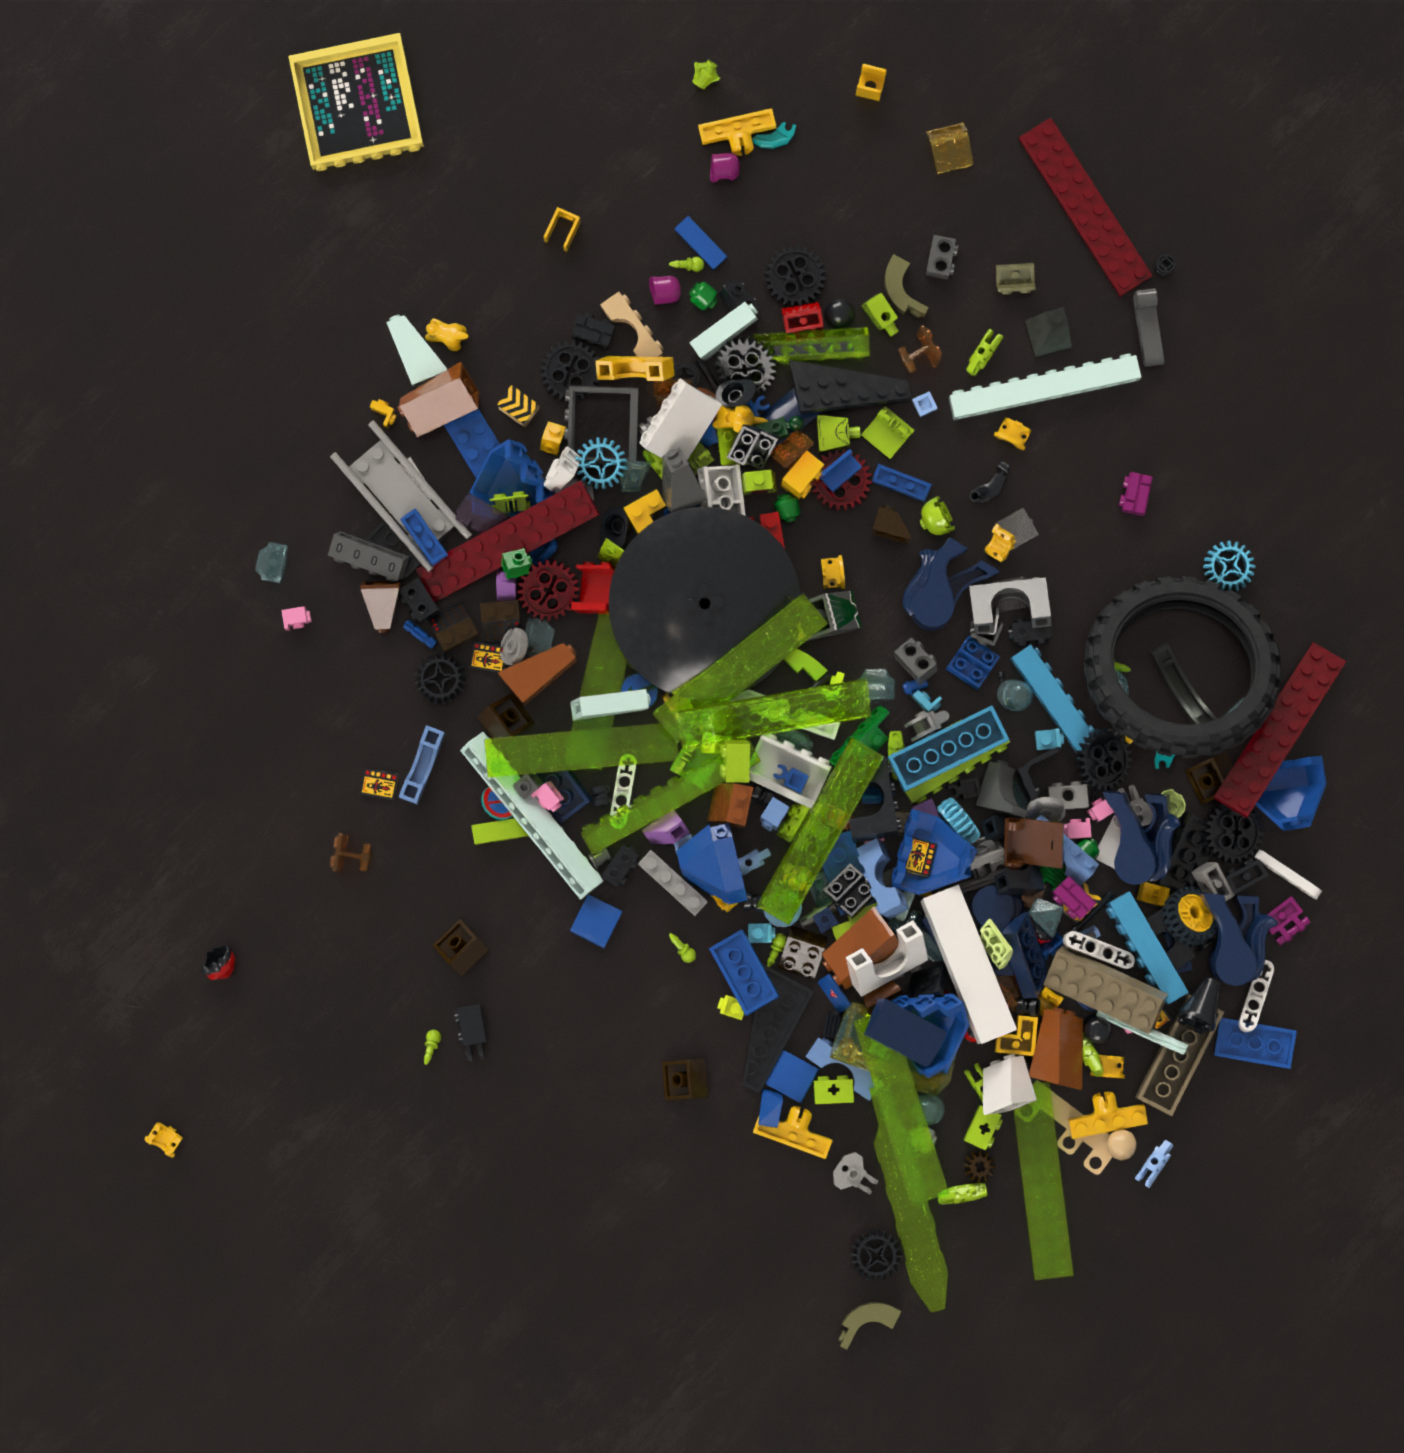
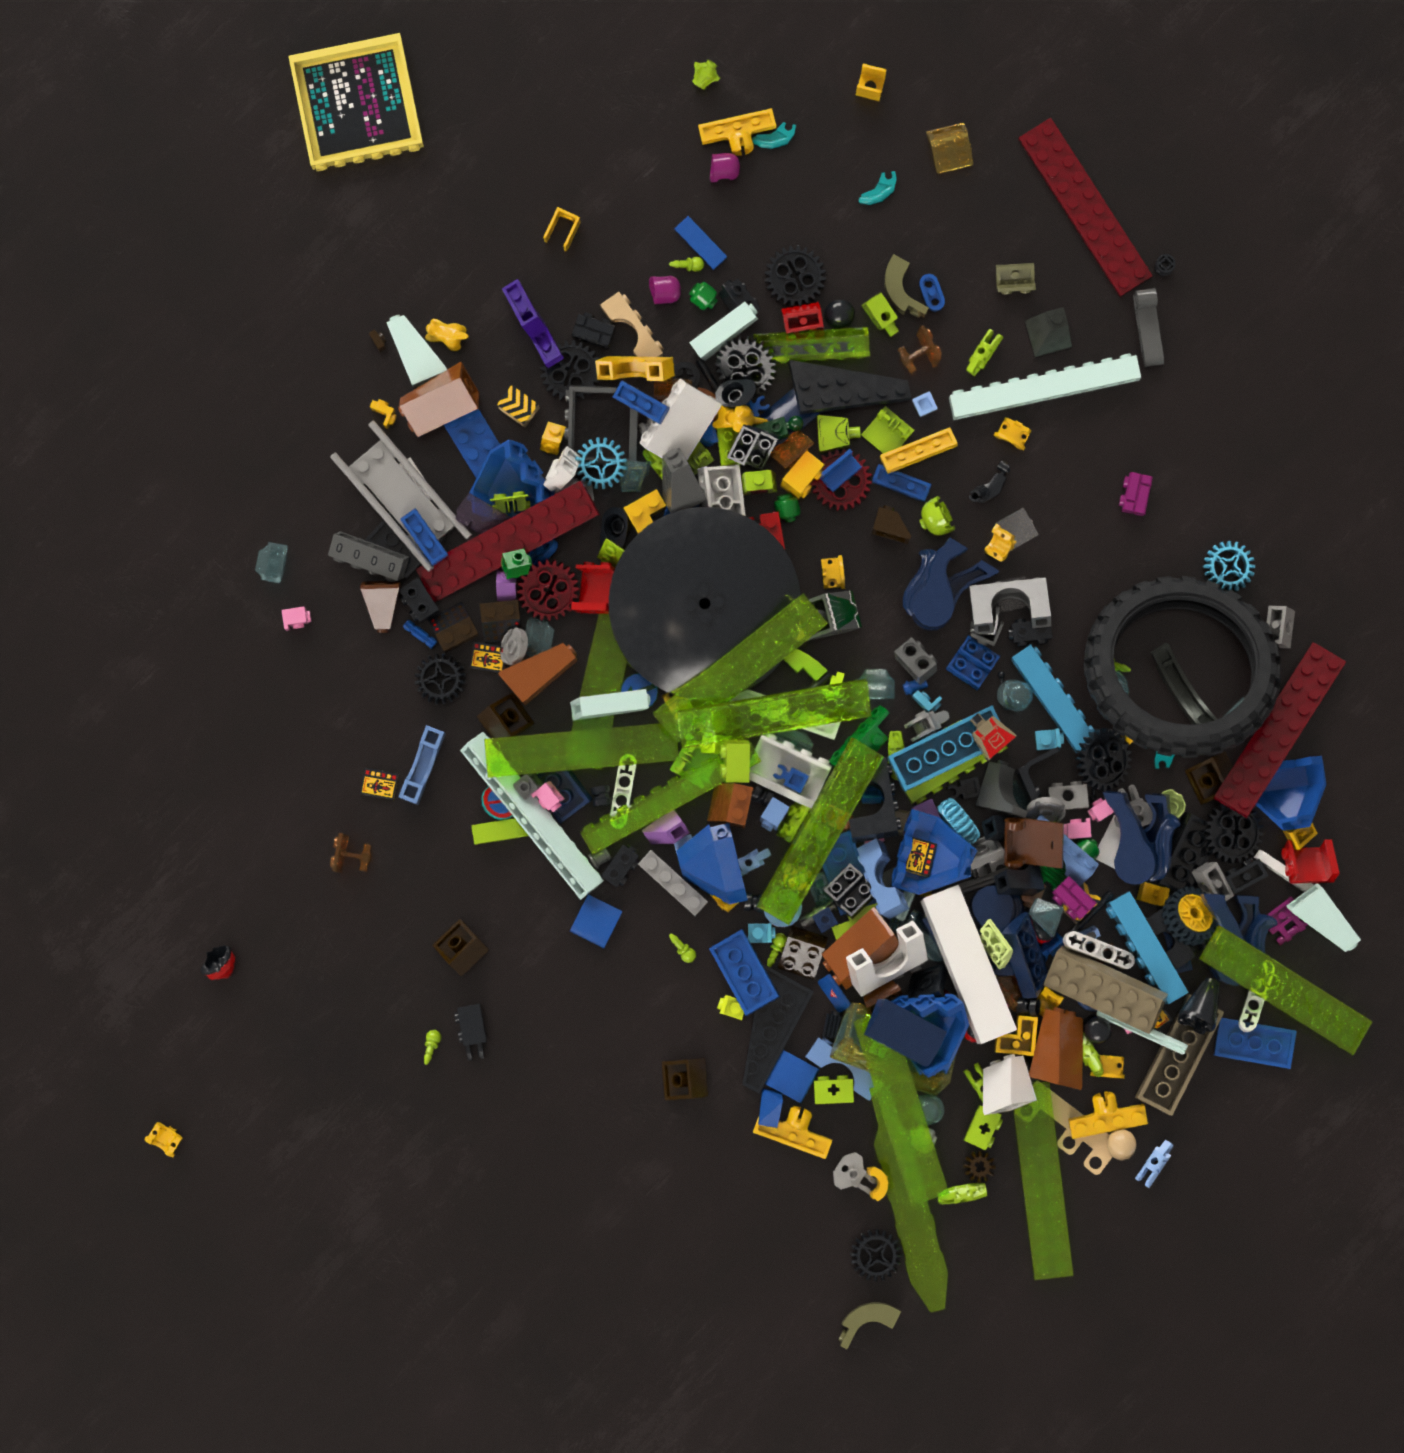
dark grey brick [926,235,959,280] -> none
none -> dark brown plate [369,329,387,352]
none -> dark purple bracket [502,279,564,368]
none -> blue tile [613,380,670,424]
none -> teal piece [859,171,897,205]
none -> yellow piece [867,1166,889,1201]
none -> yellow plate [880,427,958,474]
none -> blue plate [919,274,945,312]
none -> torso [970,713,1017,761]
none -> clear neon green plate [1199,925,1372,1055]
none -> light grey brick [1267,605,1295,648]
none -> red panel [1281,839,1340,884]
none -> yellow slope [1283,822,1318,850]
none -> light aqua slope [1286,883,1361,952]

